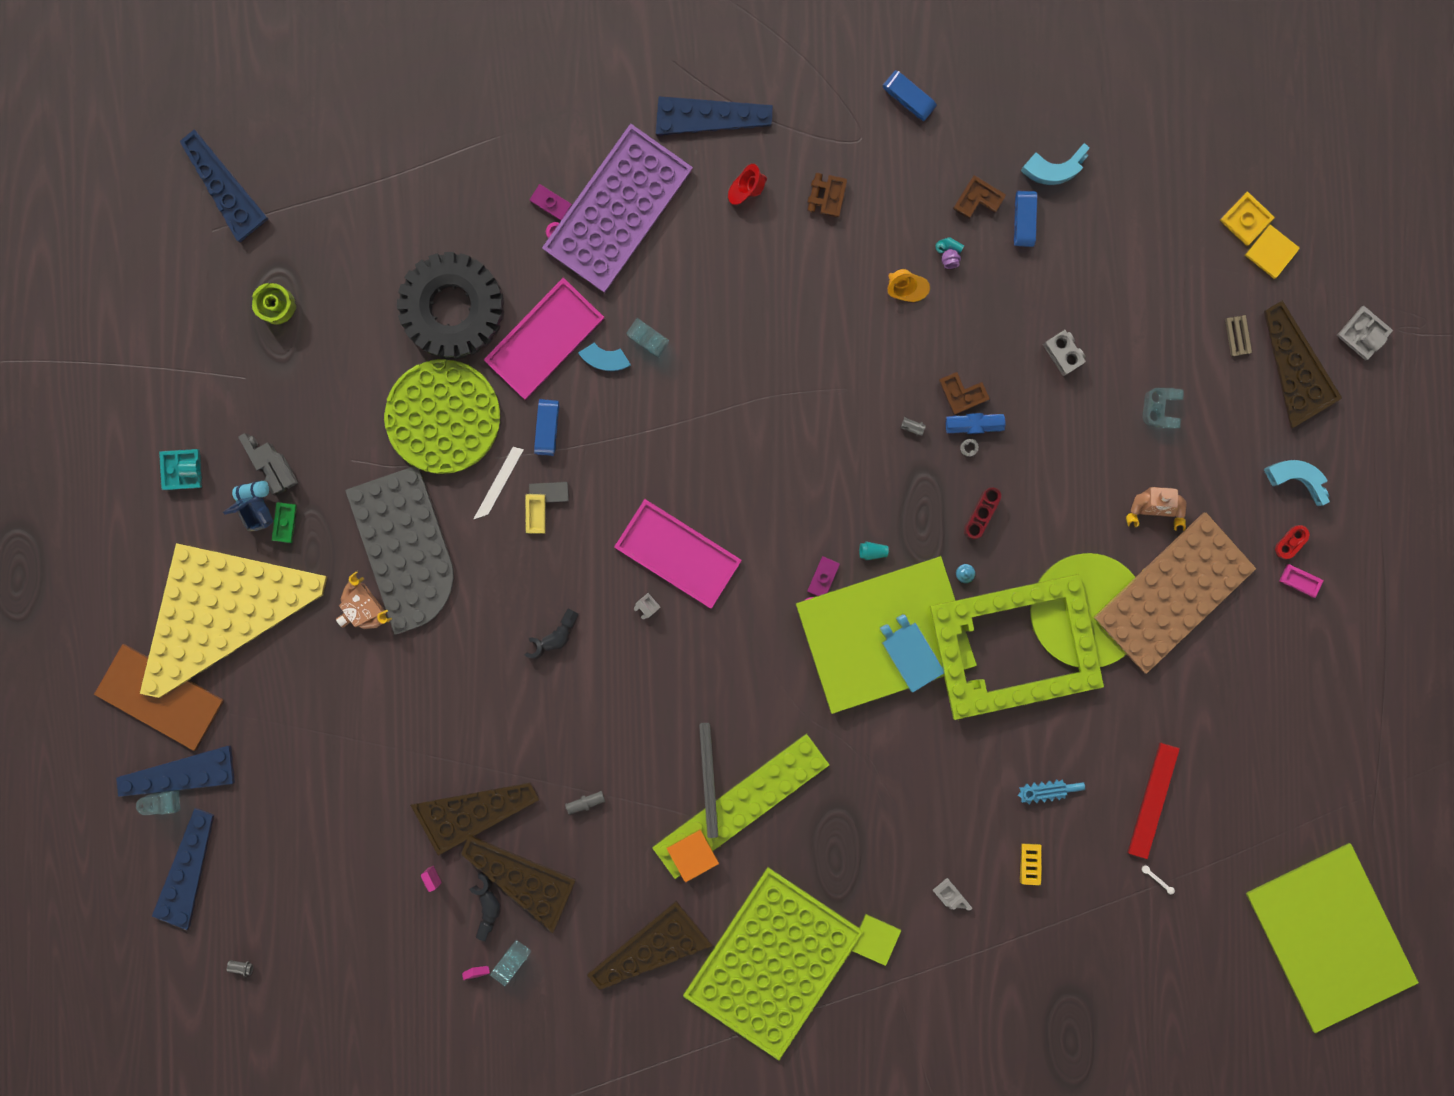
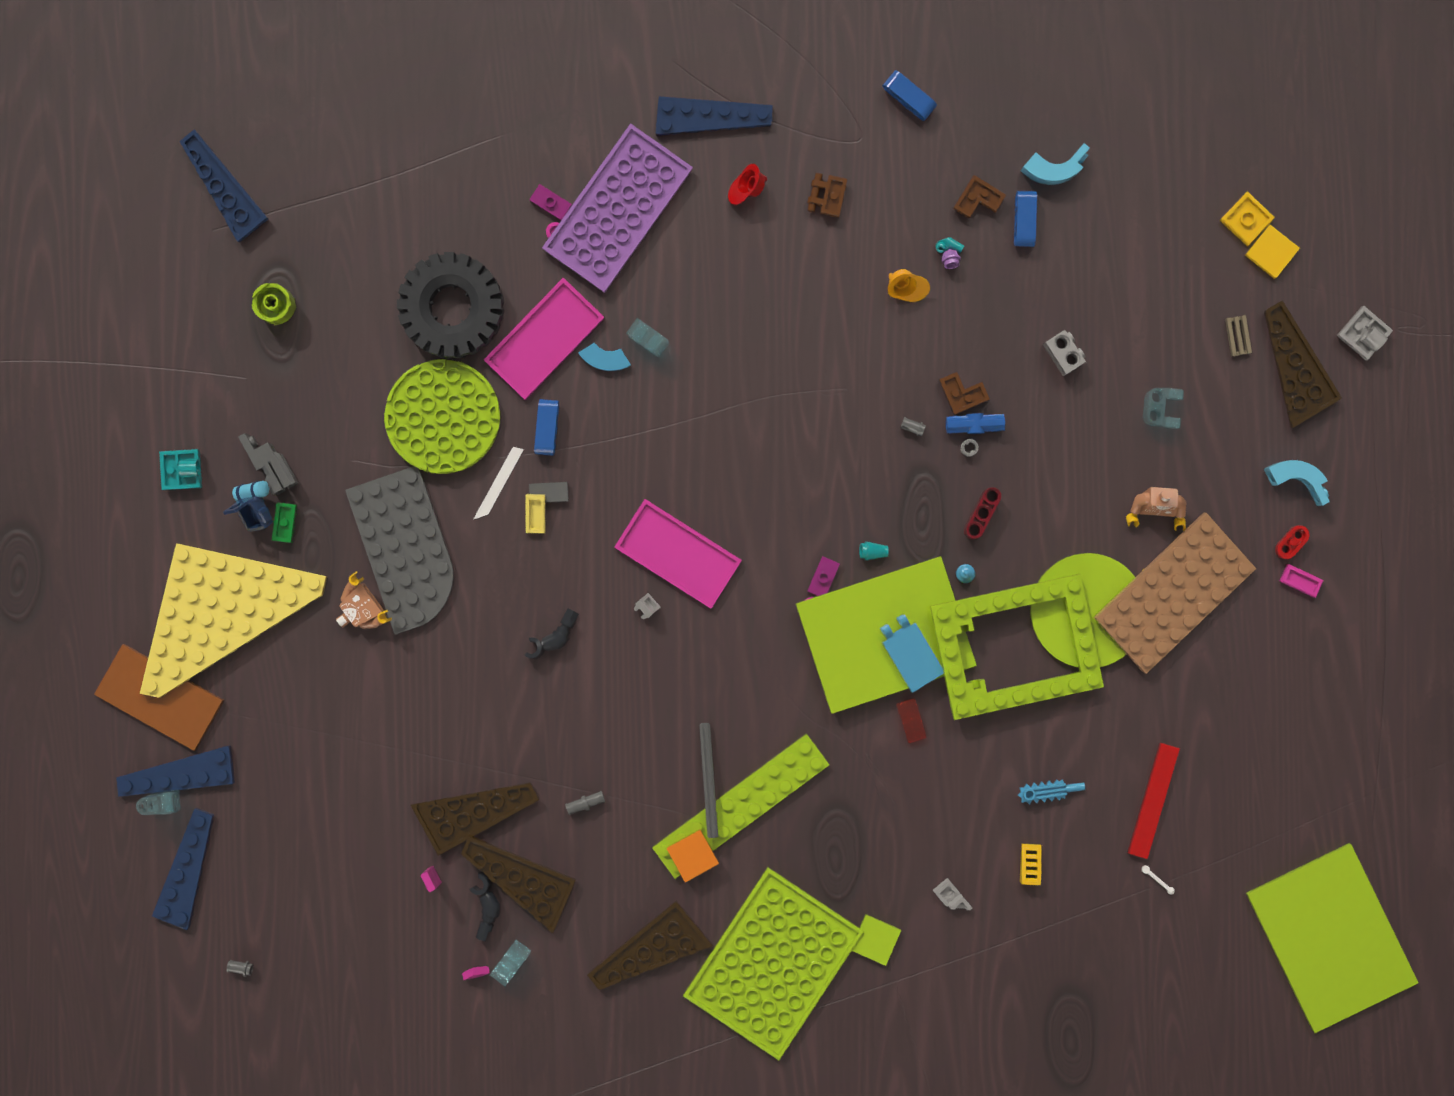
none -> clear red slope [896,698,927,743]

